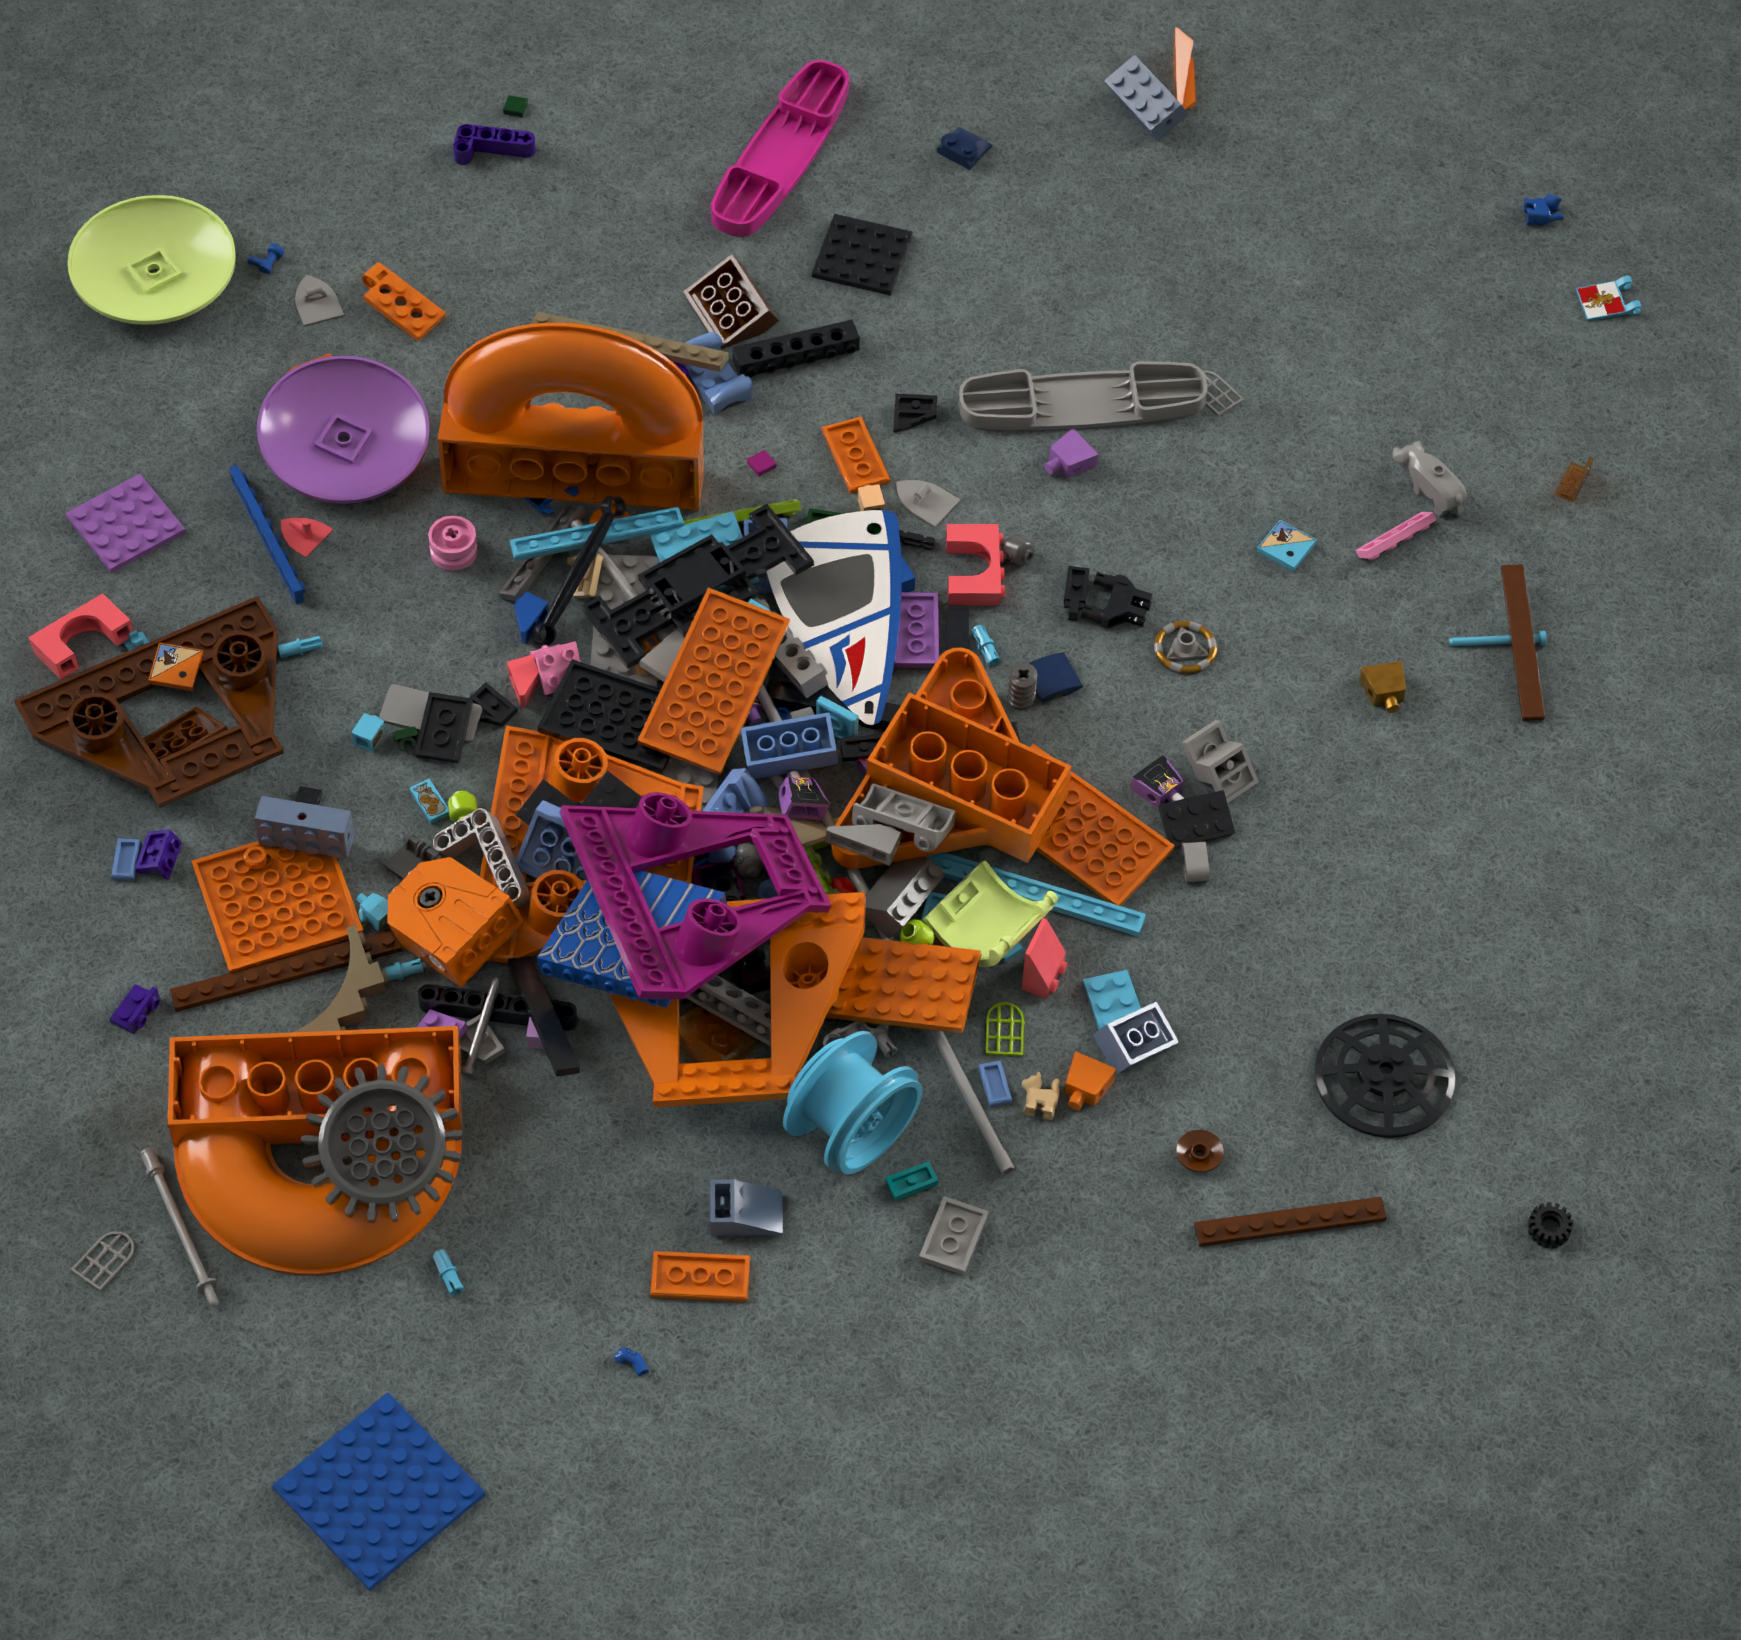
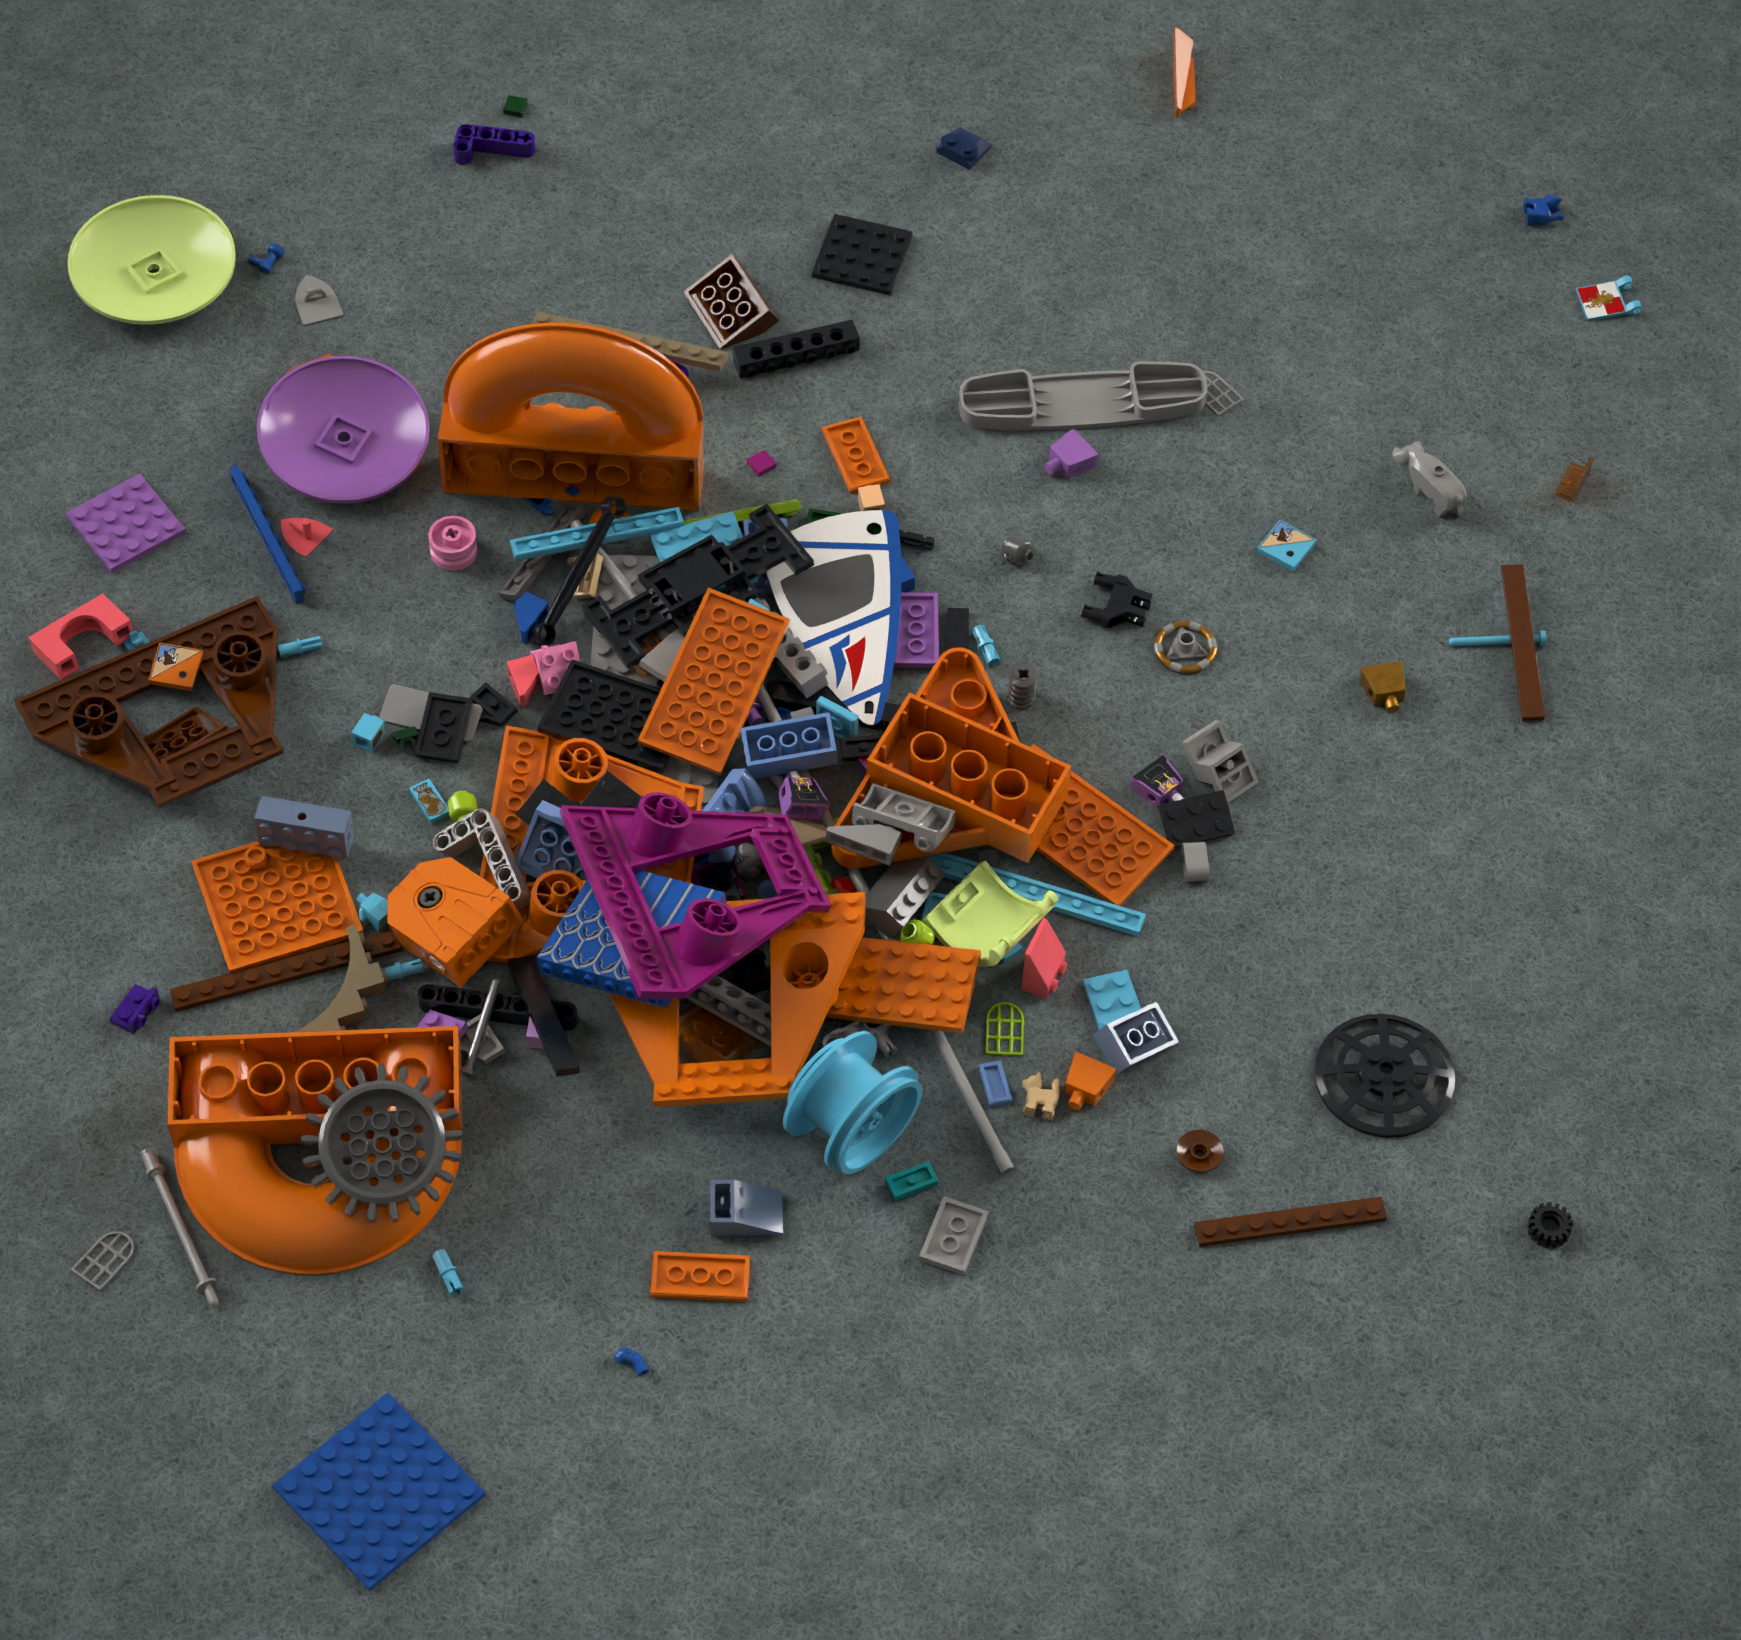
medium blue tile [111,838,141,881] -> none
dark purple bracket [135,829,182,879] -> none
black tile [295,786,322,805] -> none
orange hinge [361,263,446,341] -> none
dark grey hinge [384,834,447,879] -> none
medium blue piece [679,331,753,415] -> none
dark pink piece [711,60,849,237] -> none
black wing [893,393,937,432] -> none
light grey shield [896,480,961,527] -> none
coral arch [946,524,1005,605] -> none
dark blue slope [1029,652,1083,703] -> none
black hinge [1064,566,1090,621] -> none
sand blue brick [1104,55,1188,141] -> none
bright pink plate [1356,512,1436,560] -> none

